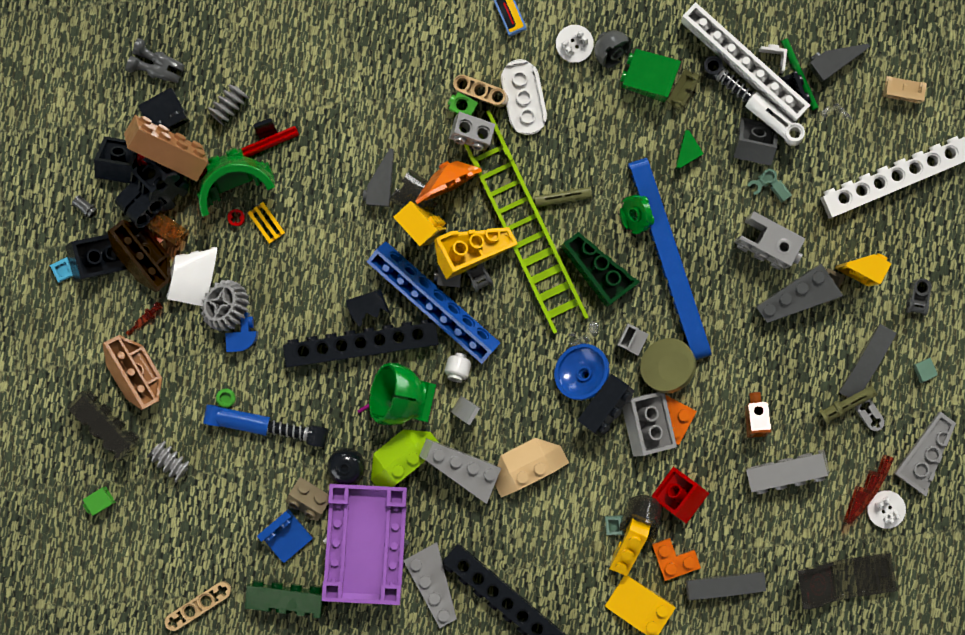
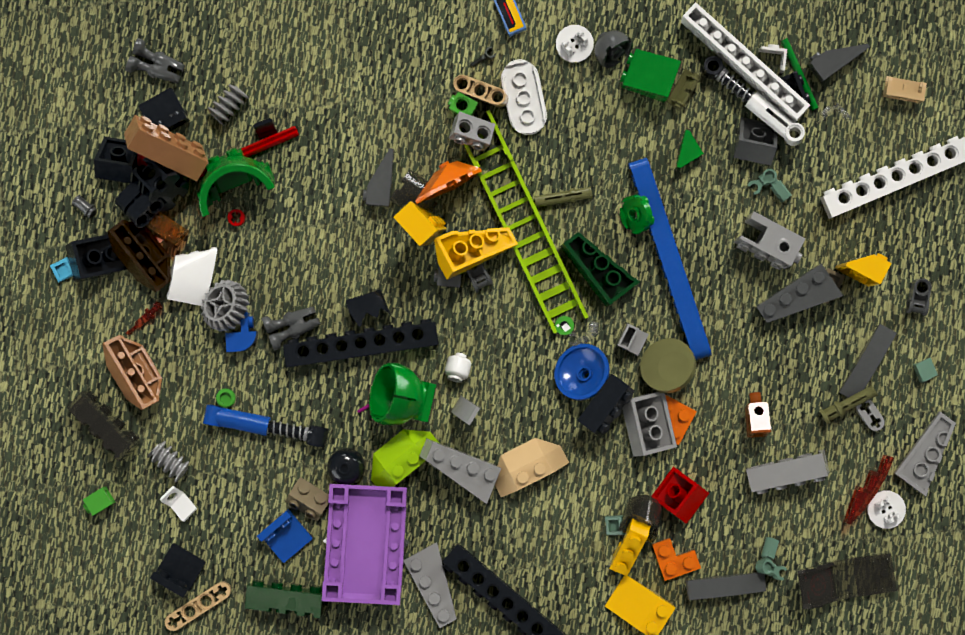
yellow tile [247,202,285,244] -> none
blue brick [367,241,500,364] -> none
none -> black bracket [150,543,206,598]
none -> white bracket [160,486,197,522]
none -> dark grey piece [261,306,321,351]
none -> pearl dark grey hand [471,47,496,67]
none -> bright green tile [555,316,574,335]
none -> sand green bar [756,537,787,581]

